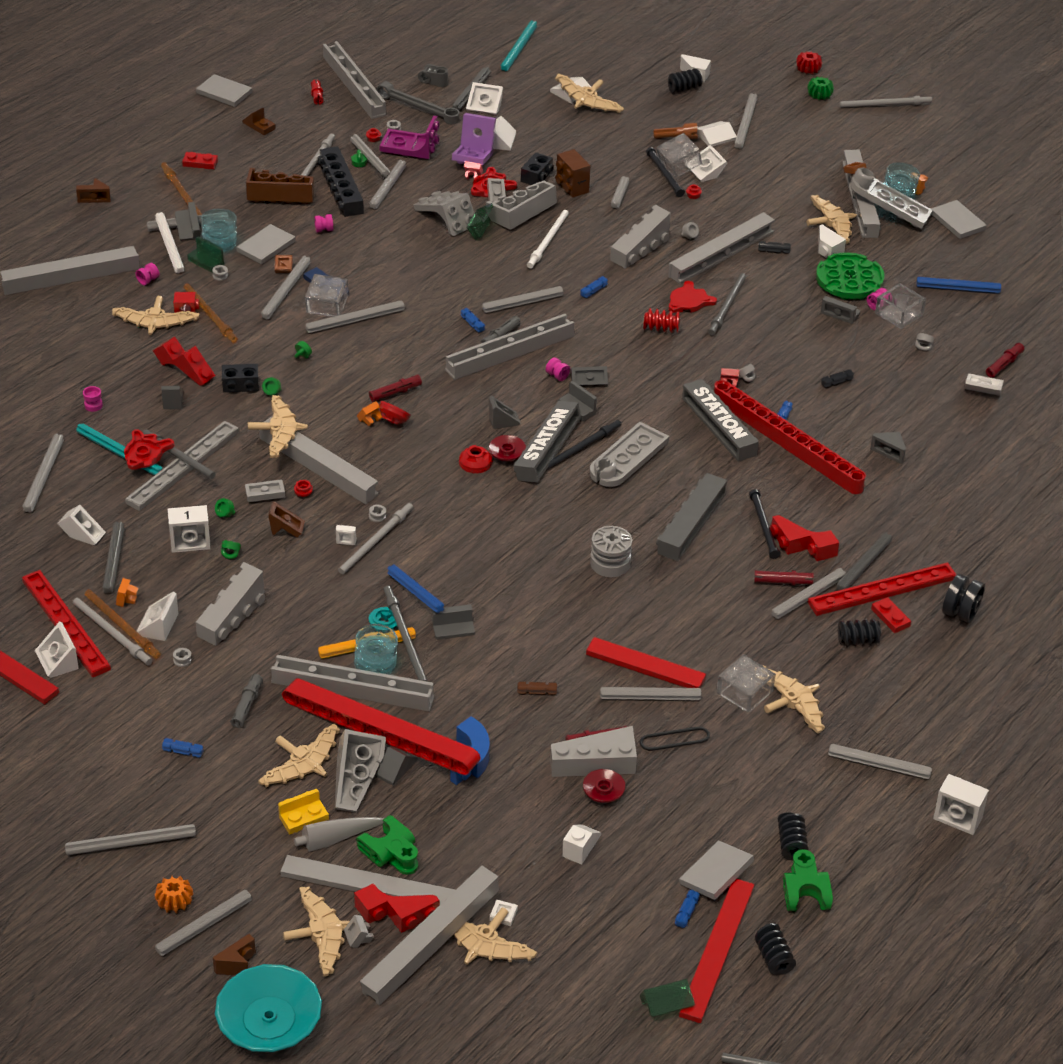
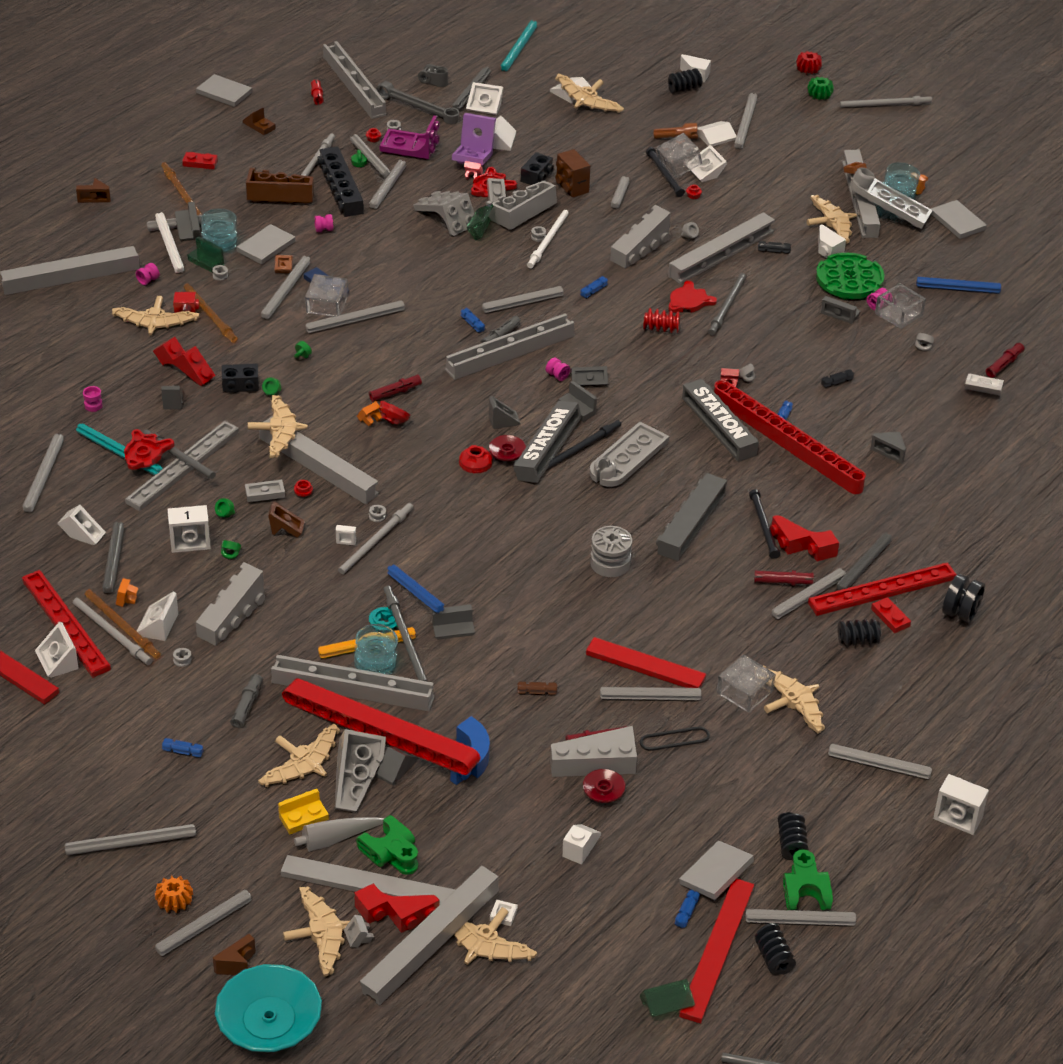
none -> light grey bush [531,226,546,242]
none -> light grey axle [745,909,856,926]

